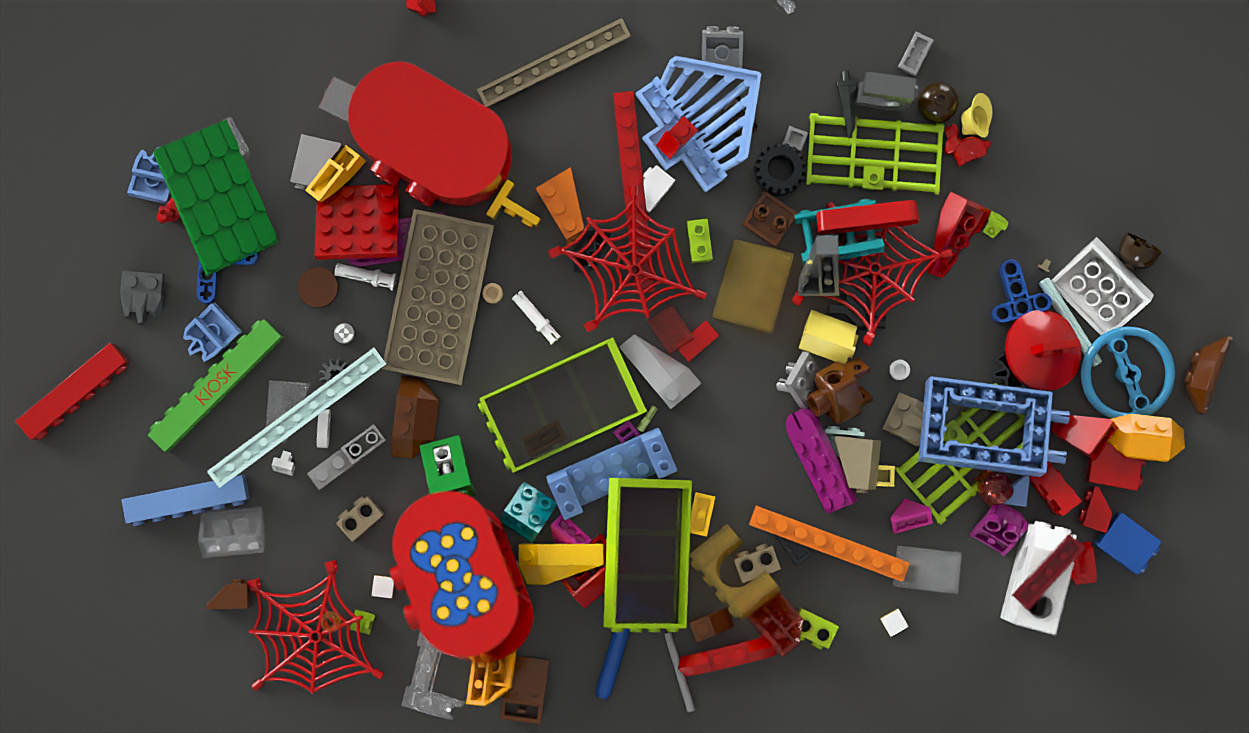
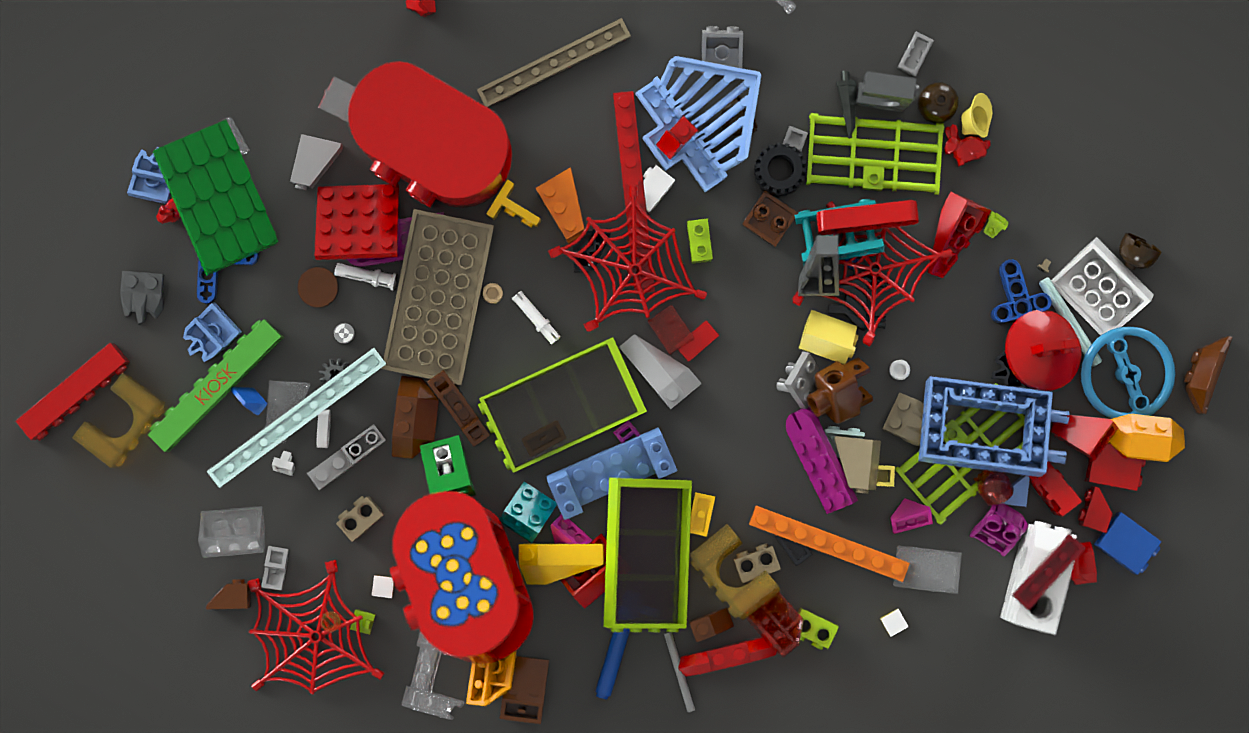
medium blue brick [121,475,250,526] -> none
yellow slope [305,145,366,202] -> none
yellowish green pin [637,406,658,432] -> none
clear yellow slope [712,239,794,334] -> none
none -> clear yellow arch [72,373,165,468]
none -> blue slope [231,387,268,415]
none -> light grey slope [261,546,289,592]
none -> reddish brown slope [427,370,490,447]

